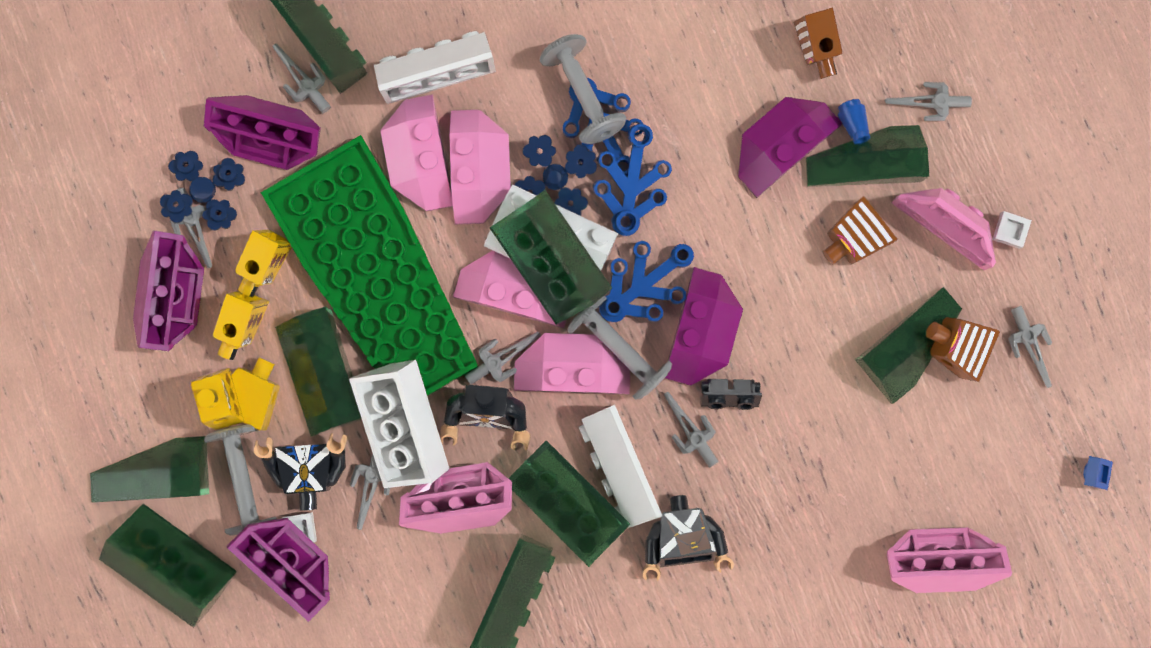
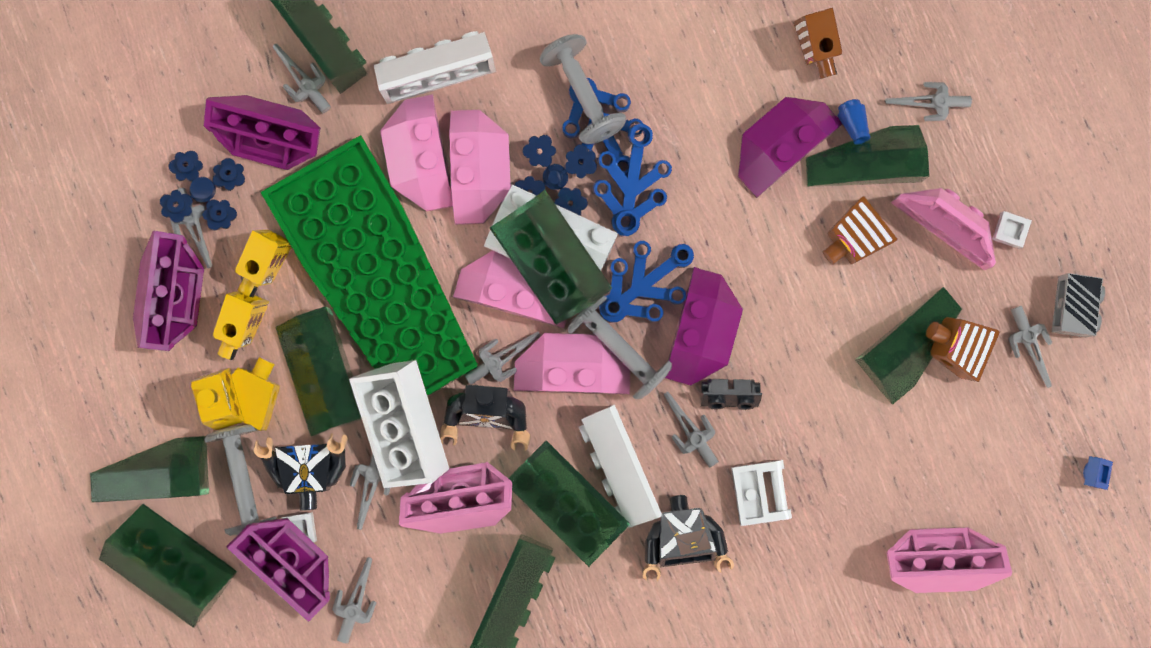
none -> light grey piece [332,557,376,643]
none -> white plate [731,460,792,526]
none -> brick [1051,273,1105,338]

